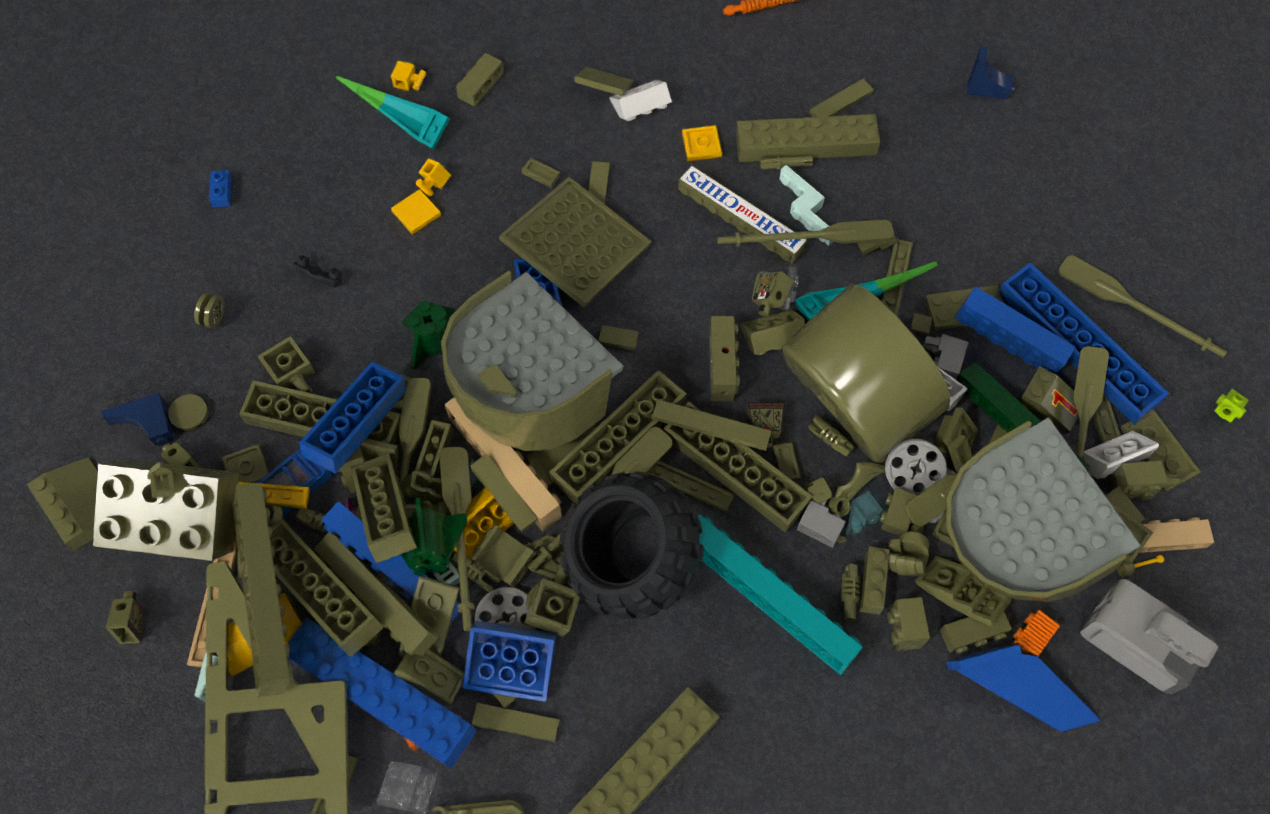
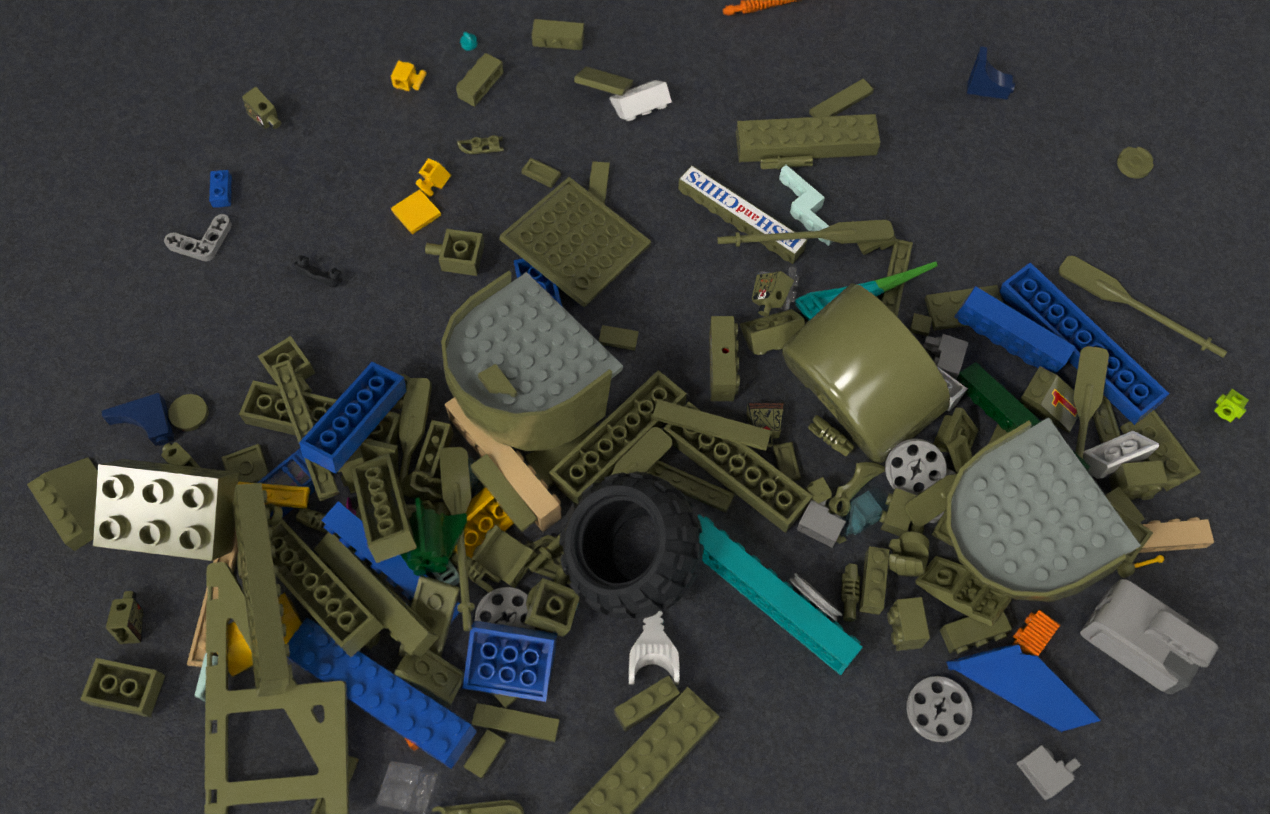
olive tile [147,462,175,498] -> none
olive head [194,292,225,329] -> none
teal plate [336,76,450,149] -> none
dark green brick [401,301,456,370] -> none
yellow tile [682,125,722,161] -> none
none -> olive brick [80,658,165,717]
none -> light grey beam [164,214,232,261]
none -> olive torso [242,86,281,129]
none -> olive tile [271,359,340,501]
none -> olive brick [425,229,485,276]
none -> olive piece [457,135,504,154]
none -> teal tile [460,31,477,50]
none -> olive tile [464,729,506,779]
none -> olive brick [532,19,585,50]
none -> olive brick [614,675,680,732]
none -> white animal [629,611,679,685]
none -> light grey wedge [789,573,843,622]
none -> light grey wedge [906,676,972,742]
none -> light grey hinge [1016,745,1081,800]
none -> olive tile [1117,146,1154,179]

